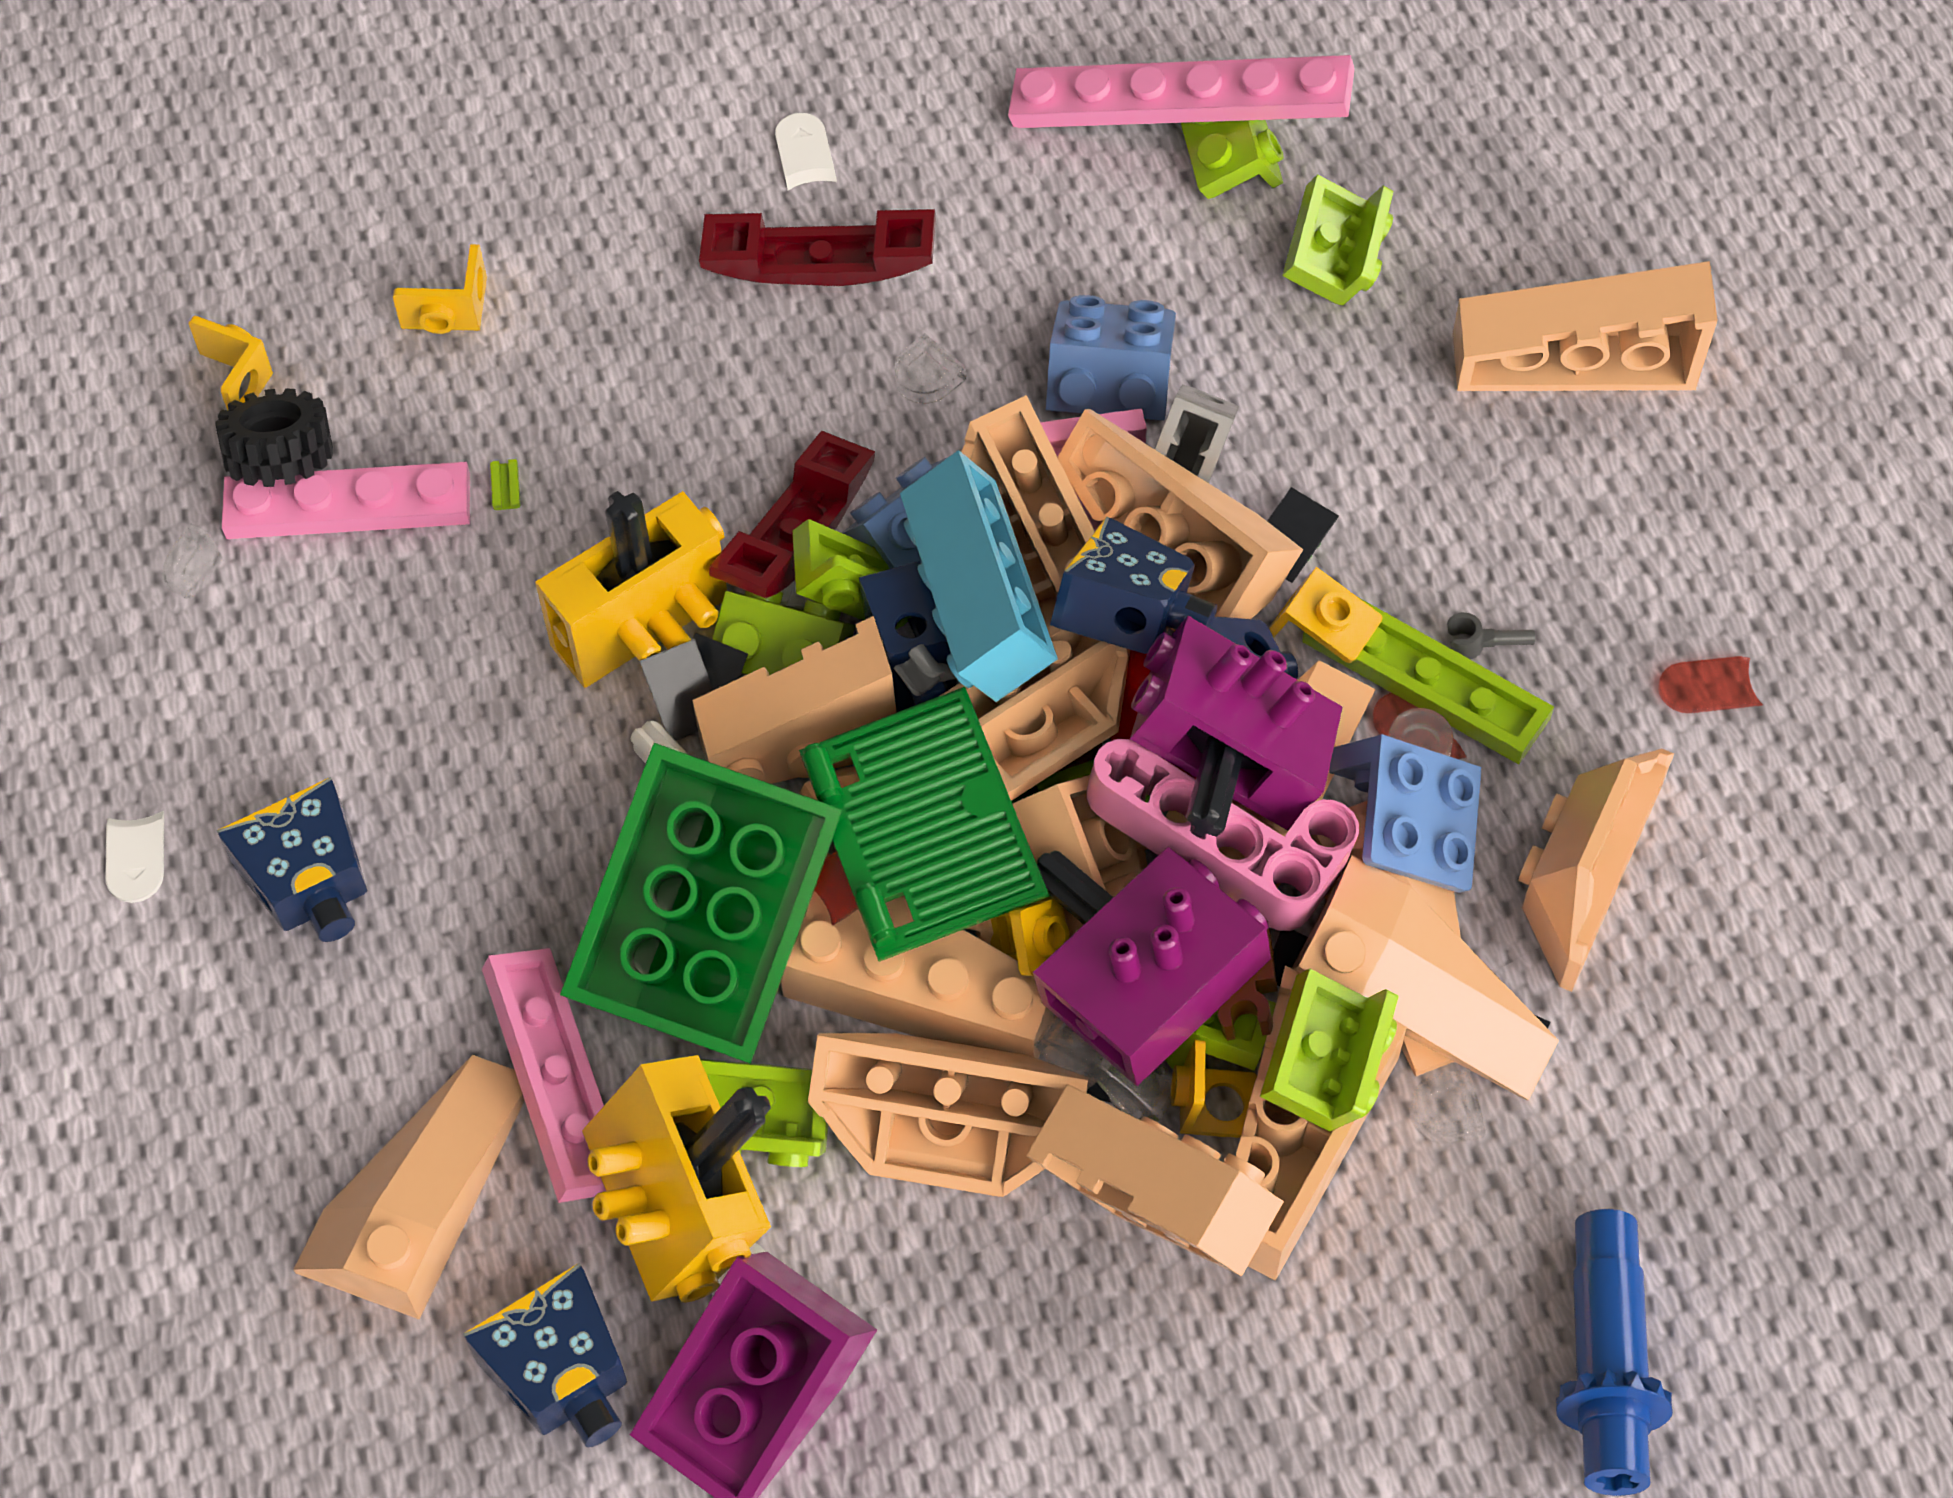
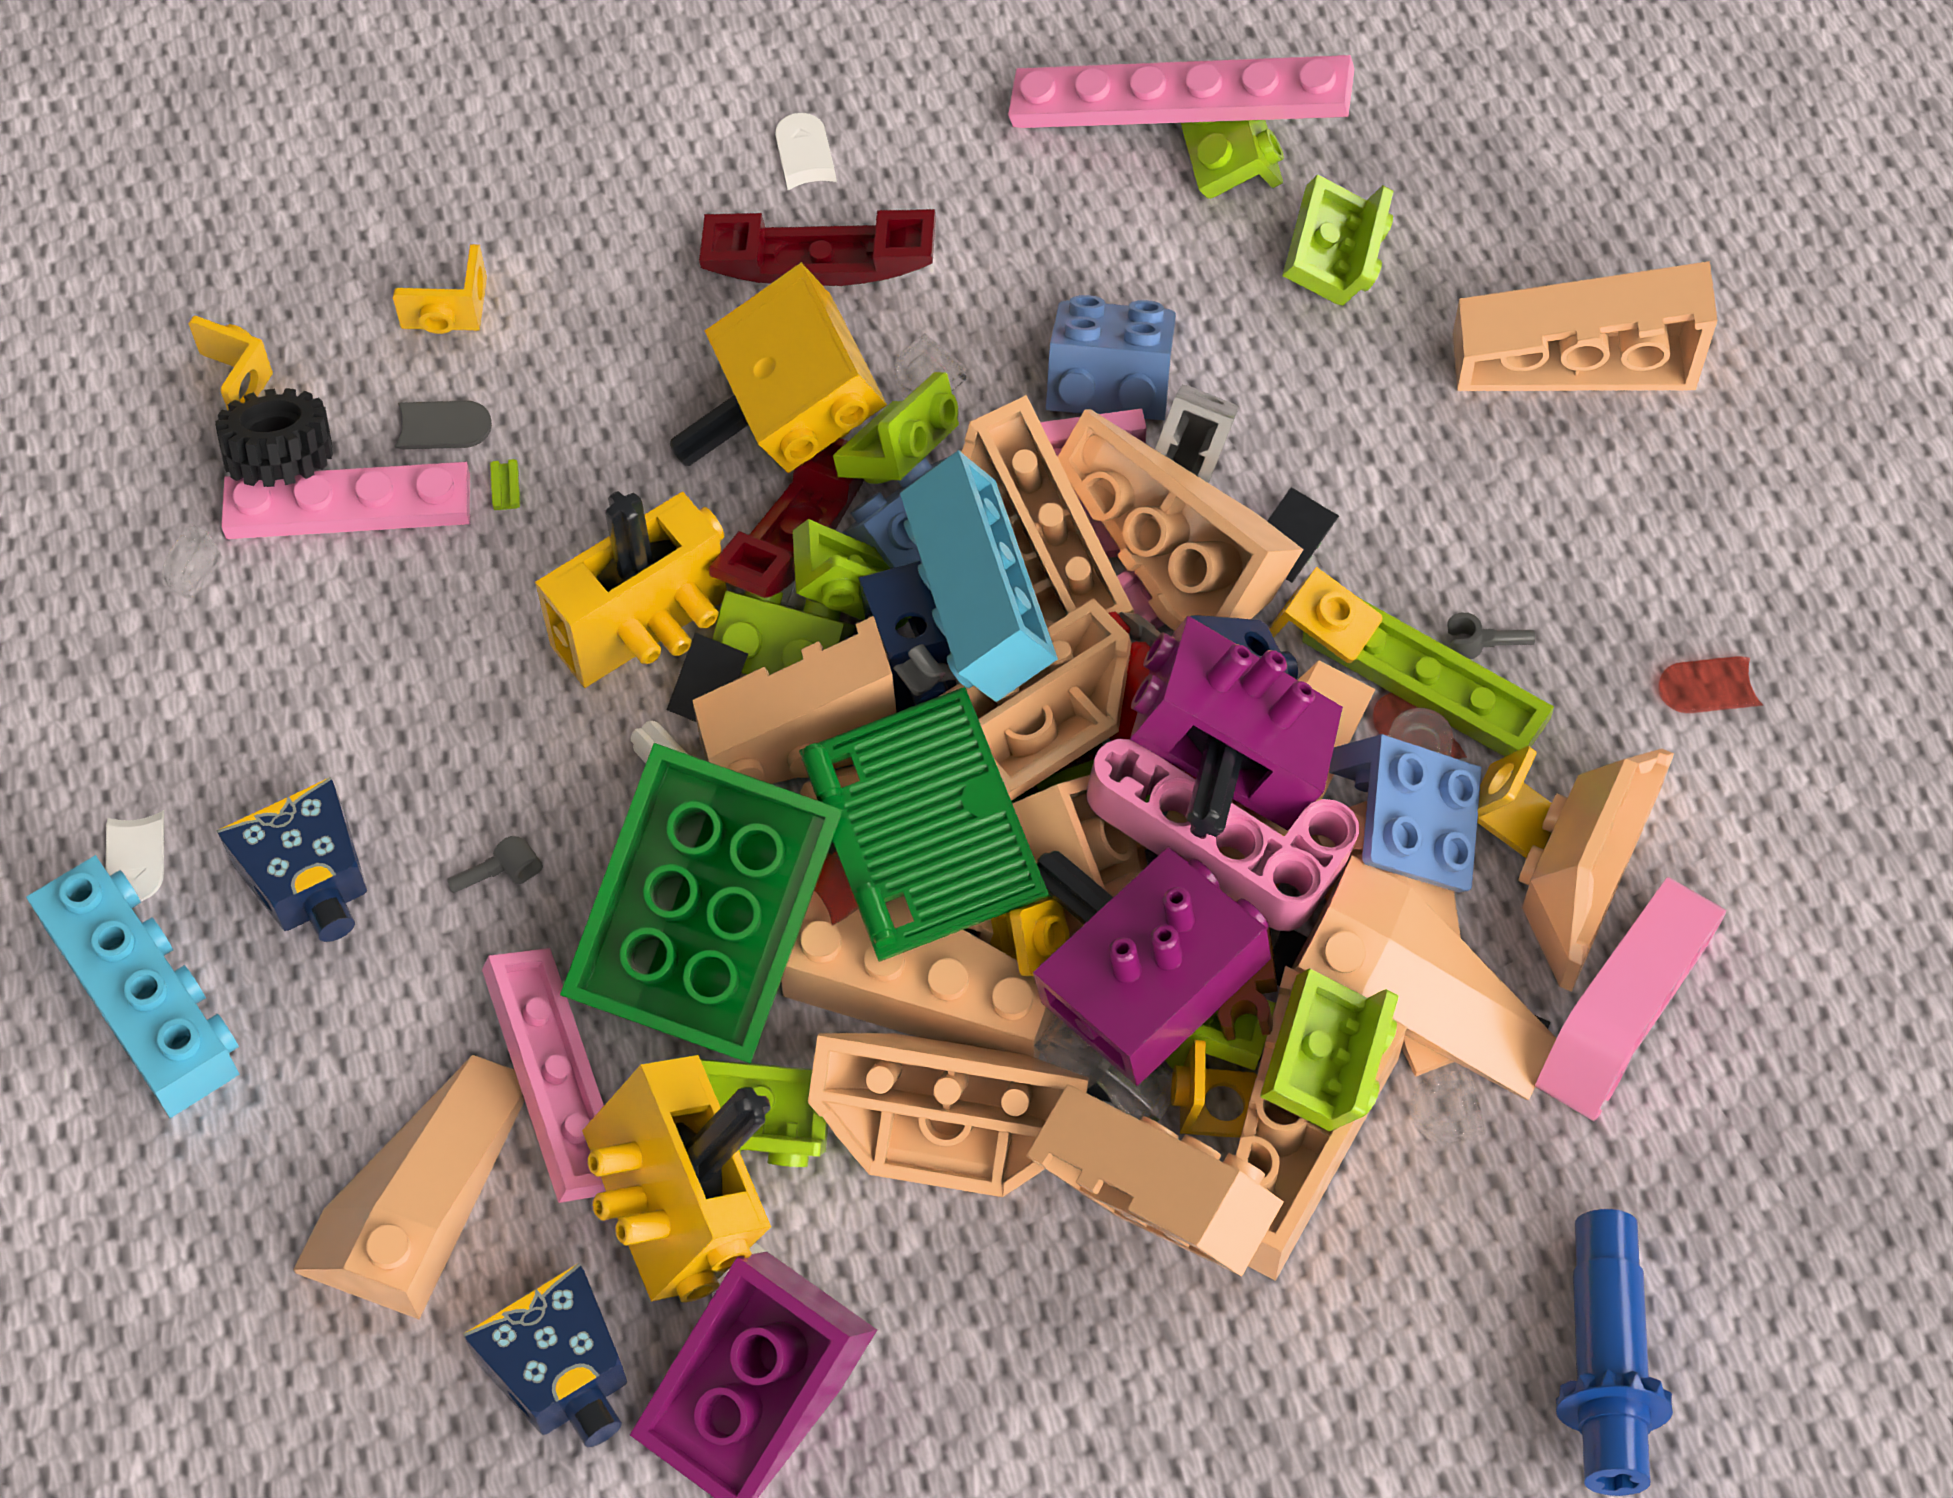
piece [639,639,713,741] -> none
dark blue torso [1050,517,1217,654] -> none
none -> medium azure brick [26,855,240,1118]
none -> dark grey piece [395,401,492,450]
none -> dark grey hand [447,836,543,893]
none -> yellow piece [669,262,887,473]
none -> lime bracket [833,372,959,484]
none -> yellow bracket [1477,746,1552,859]
none -> bright pink beam [1535,877,1727,1122]

